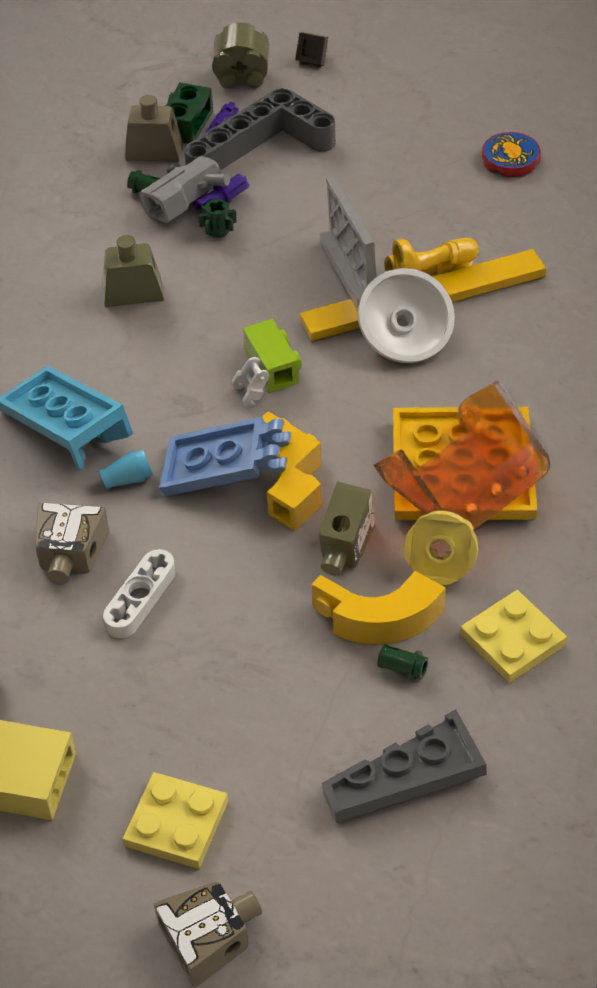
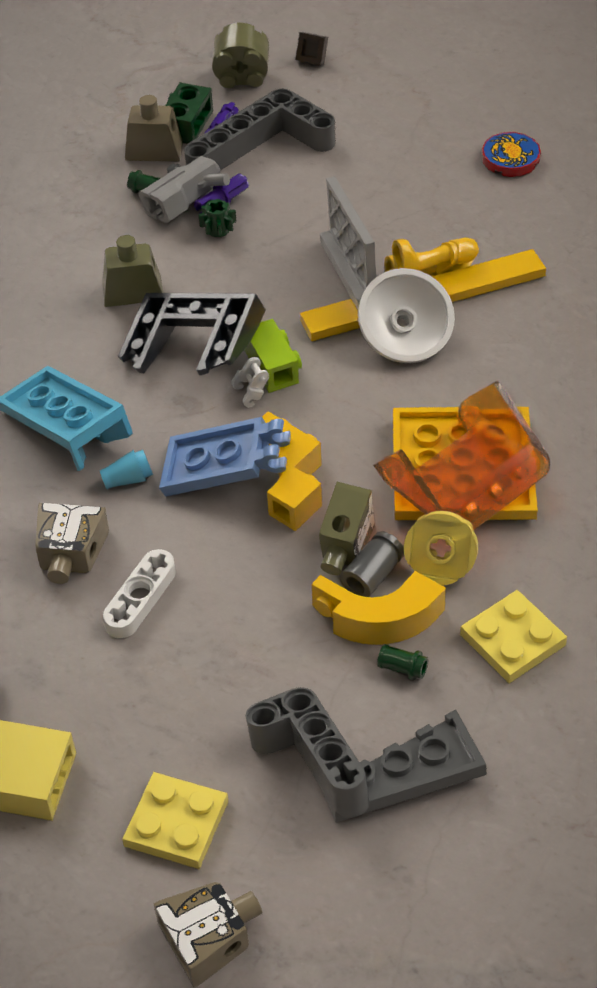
none -> black wedge [118,293,266,375]
none -> dark grey beam [245,687,369,818]
none -> dark grey piece [340,531,404,597]

